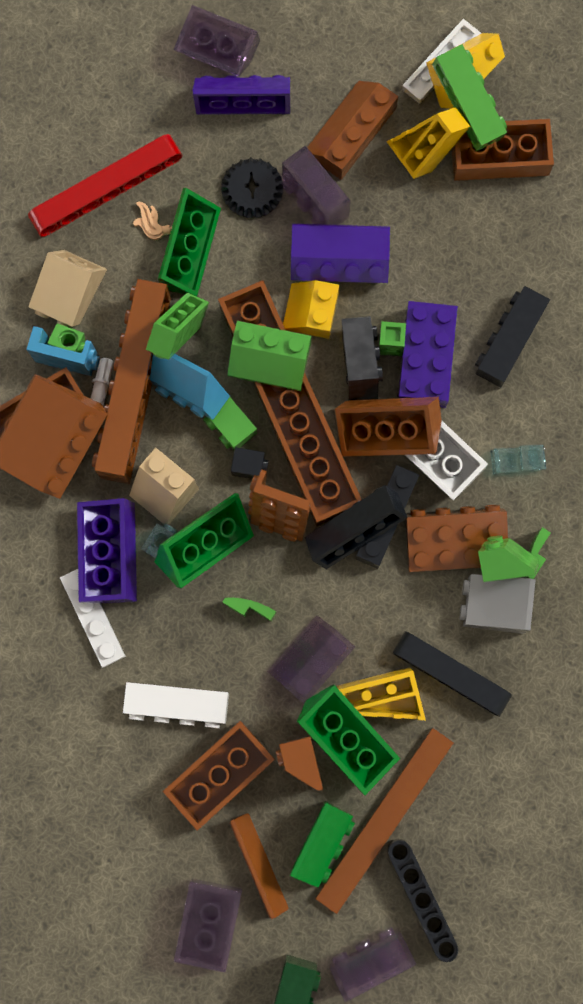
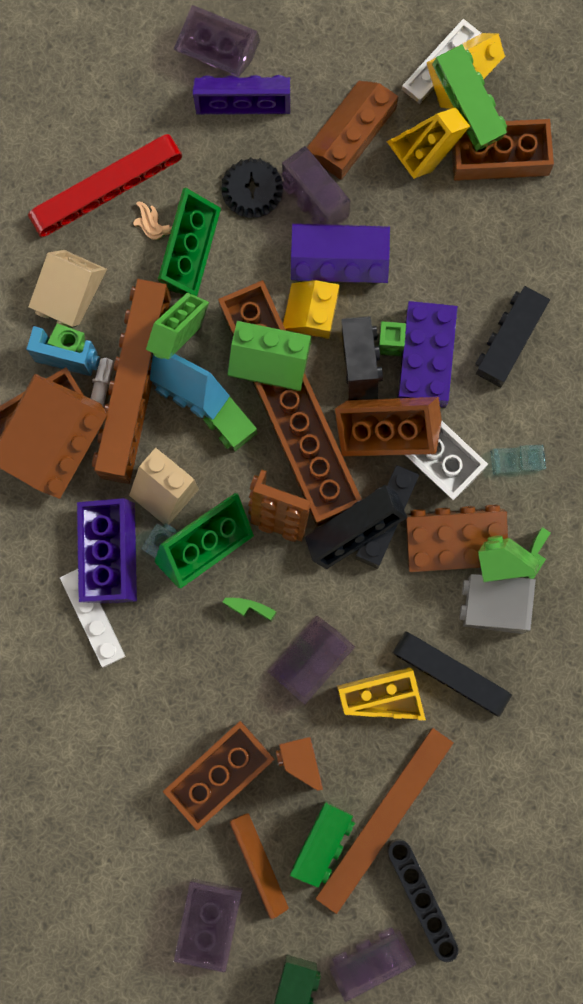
white brick [123,682,229,728] -> none
black brick [231,447,269,479] -> none
green slope [297,685,401,795] -> none

